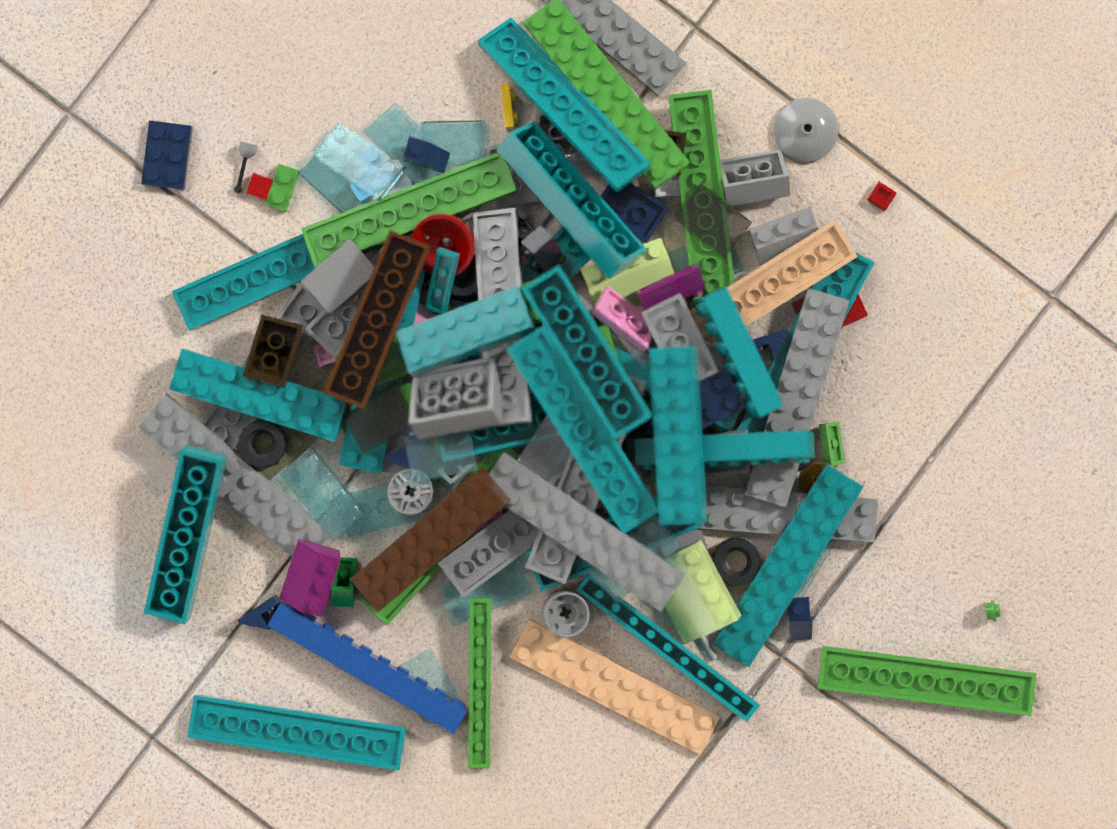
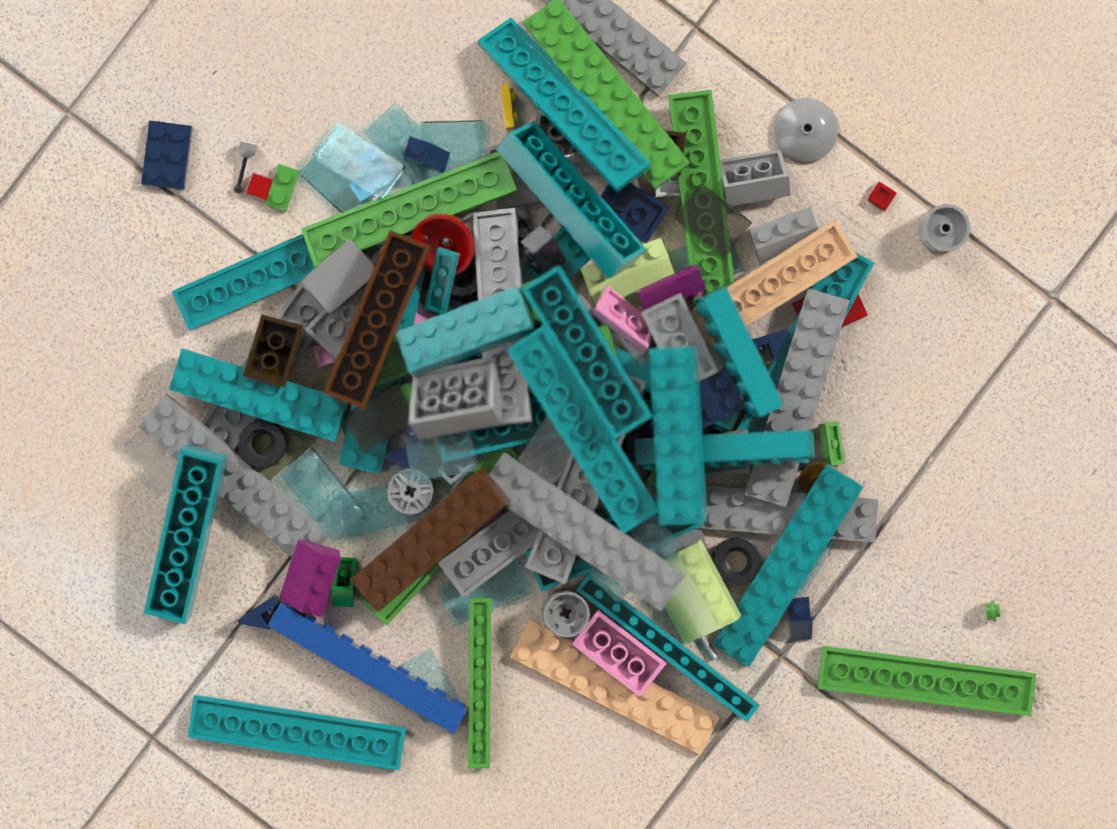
none -> bright pink slope [572,608,667,697]
none -> light grey wheel [919,204,971,253]

